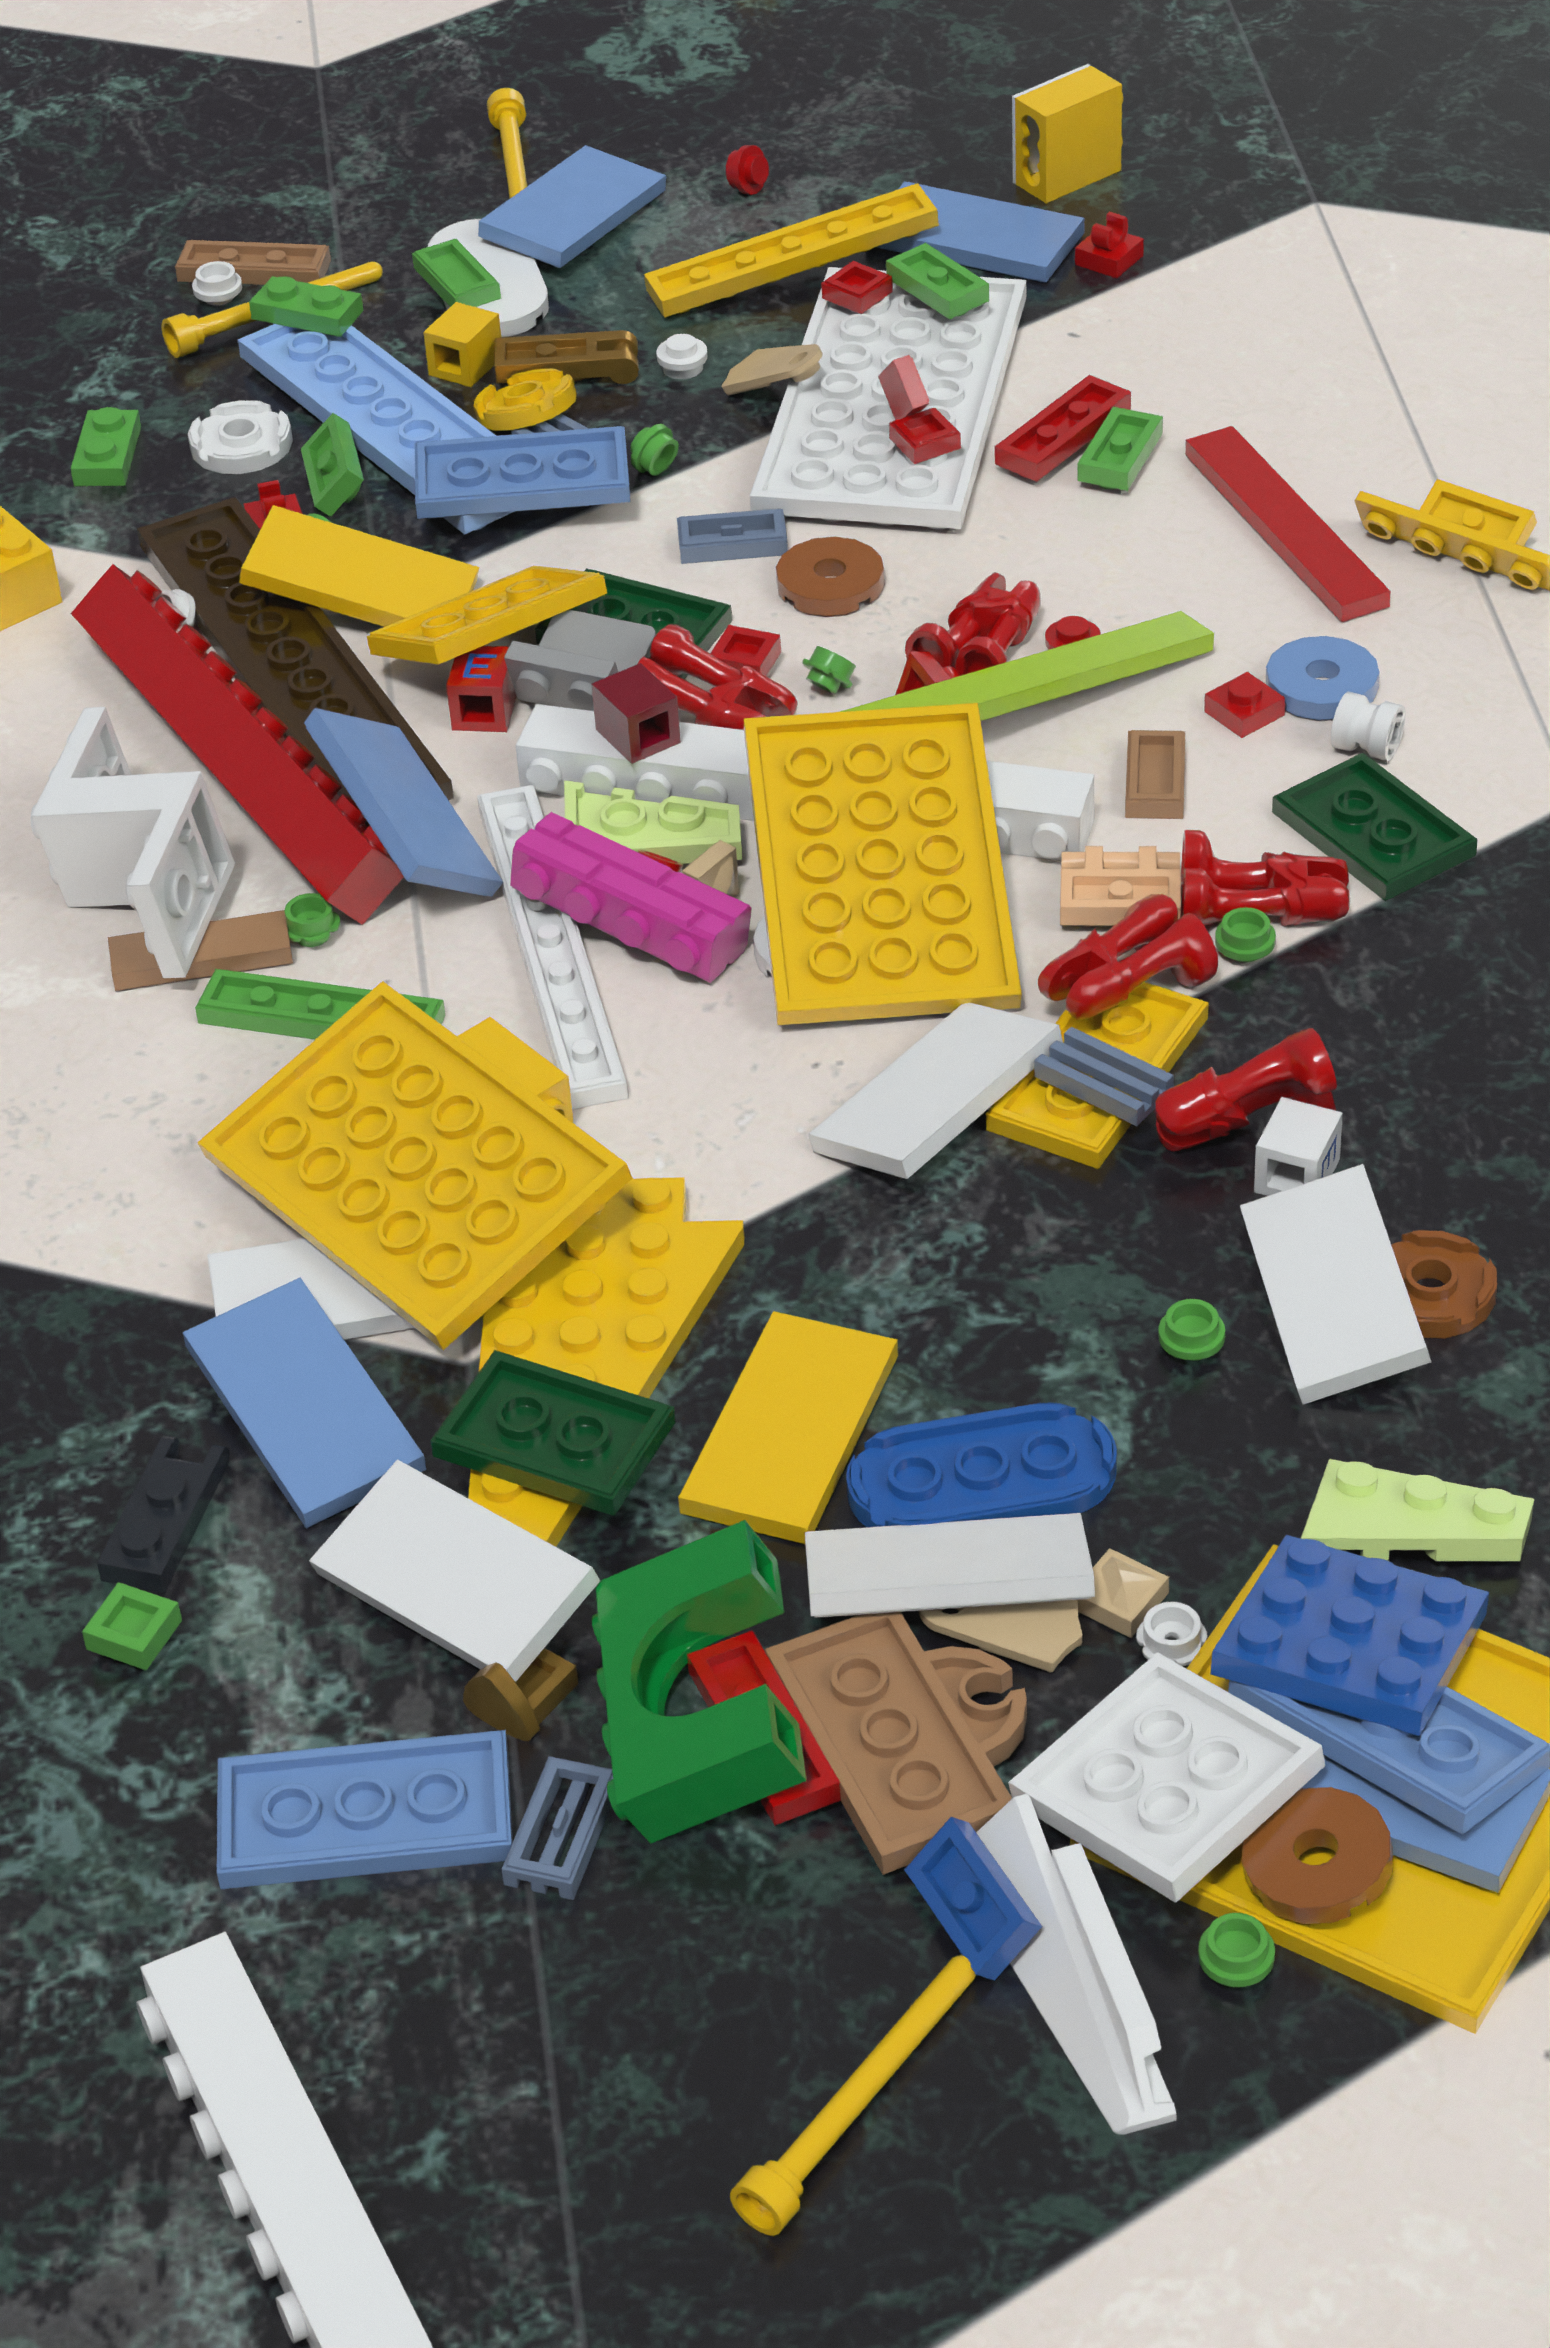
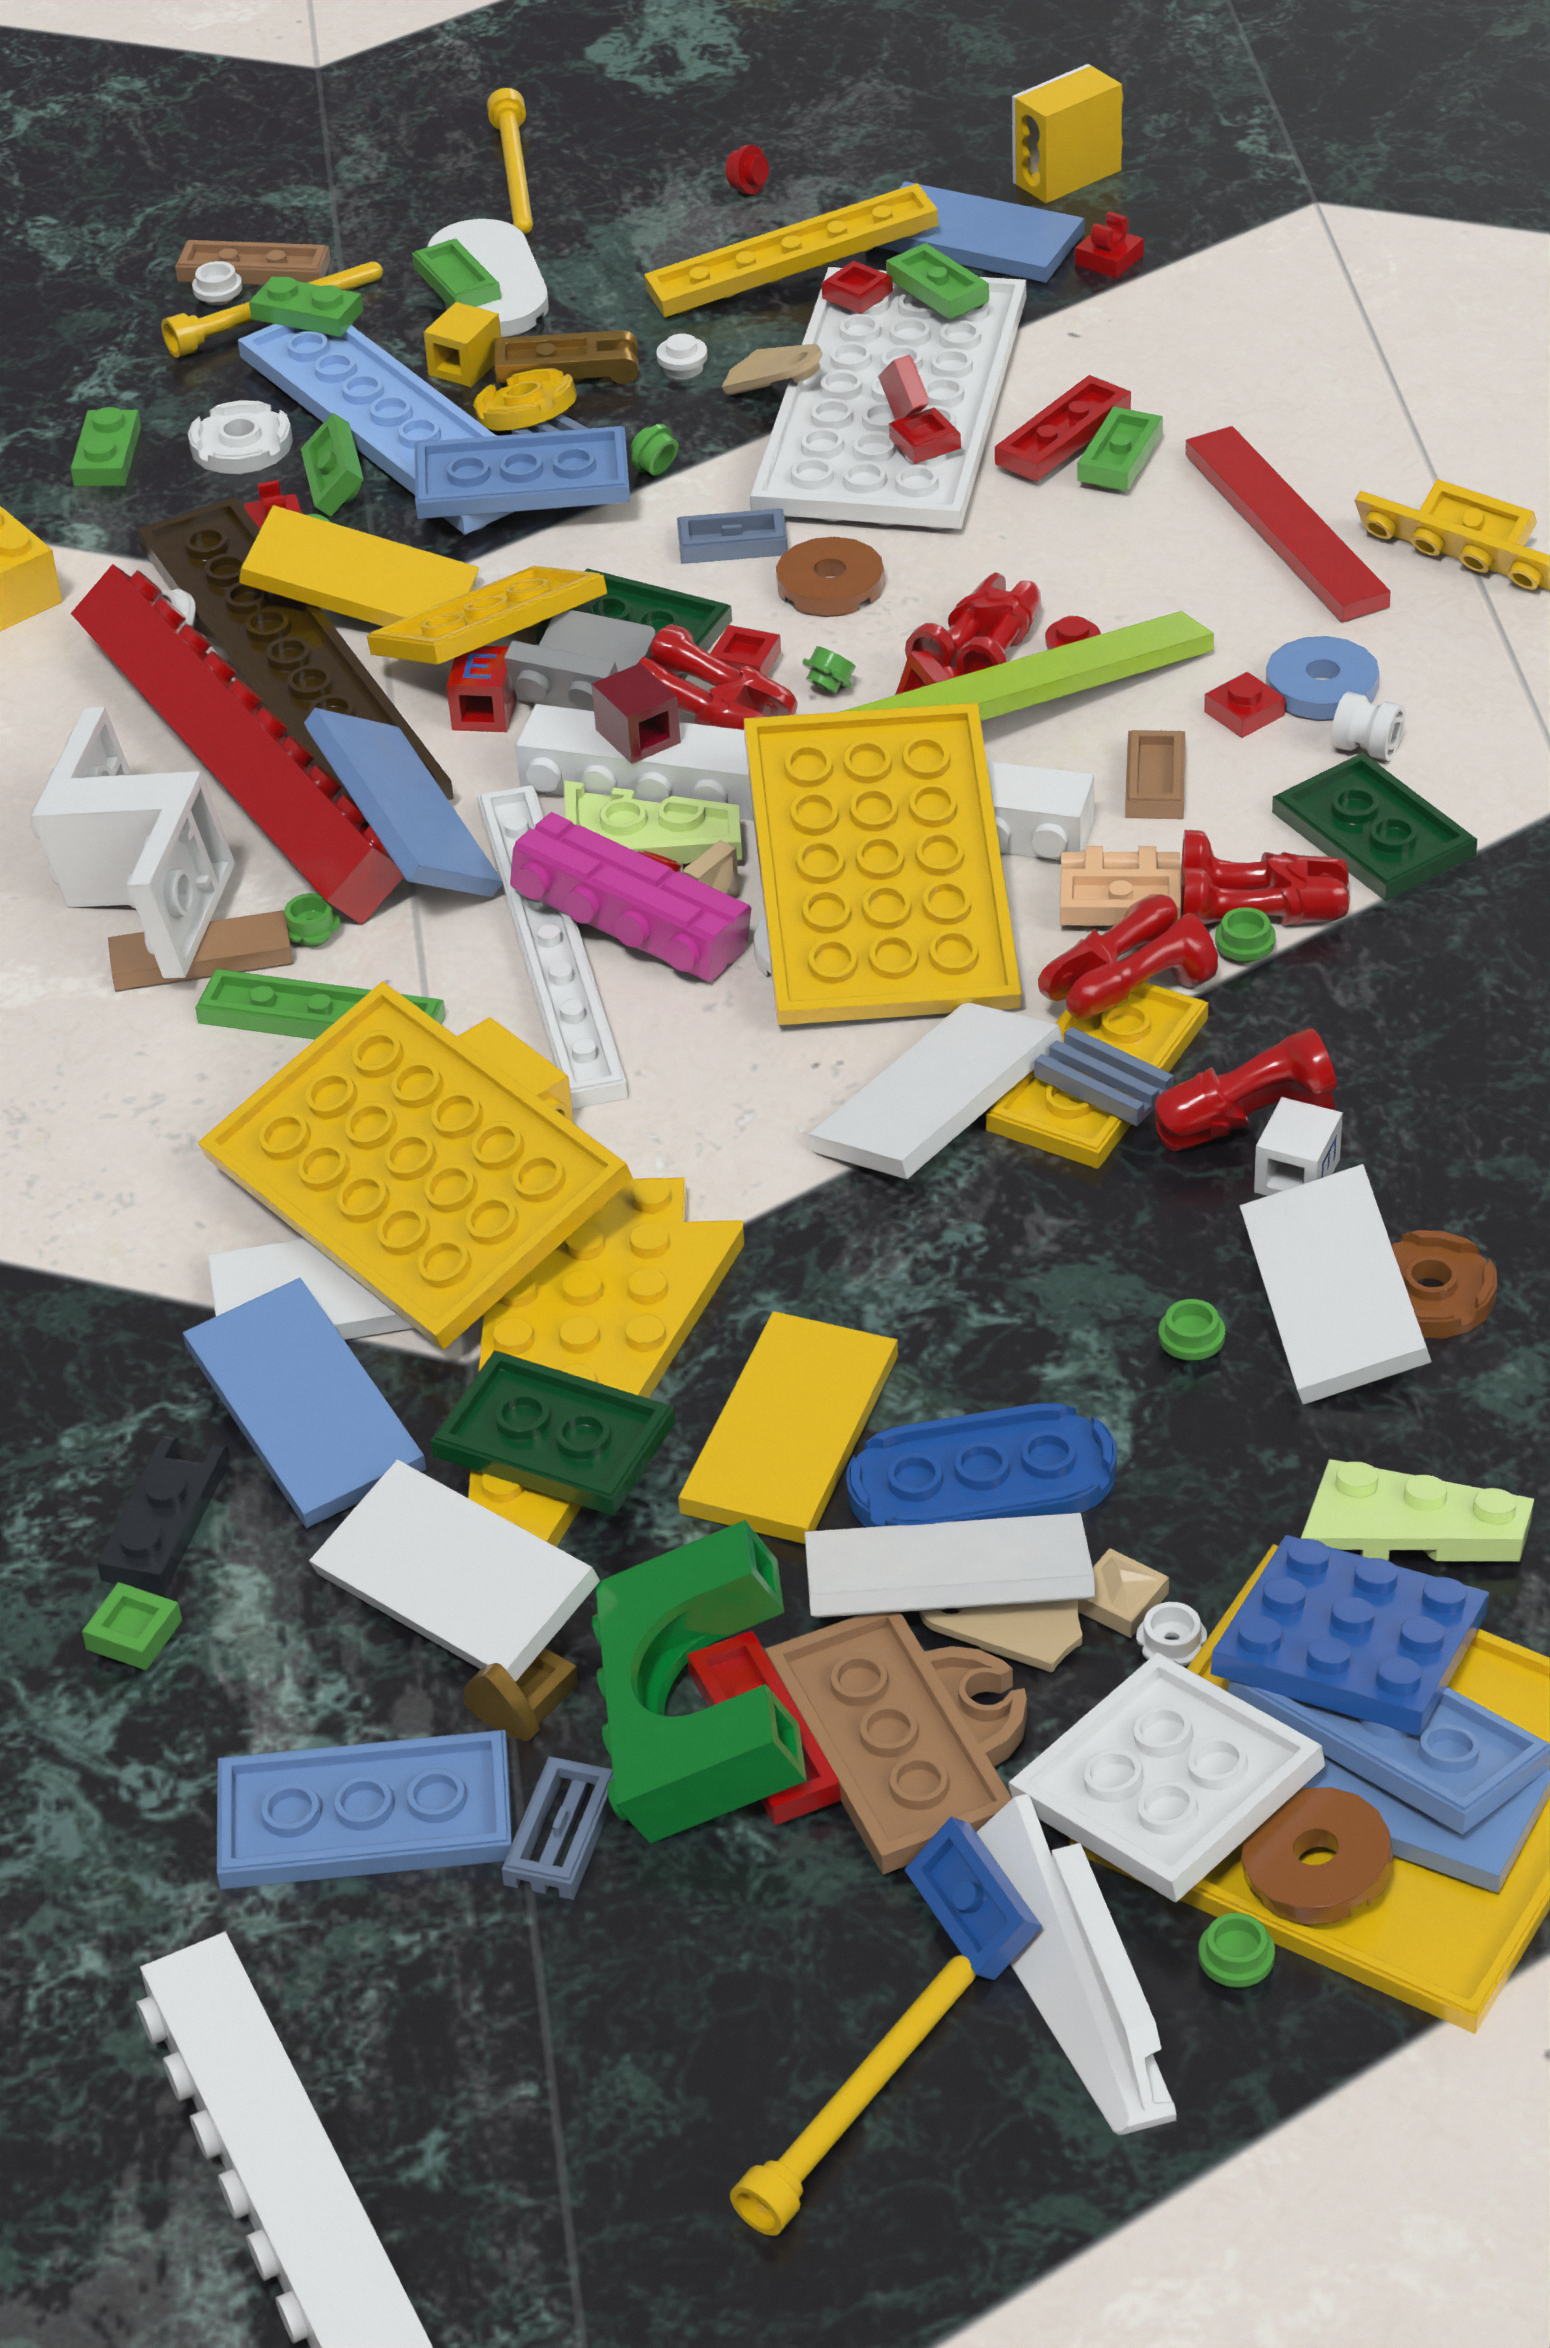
medium blue tile [478,145,666,268] -> none

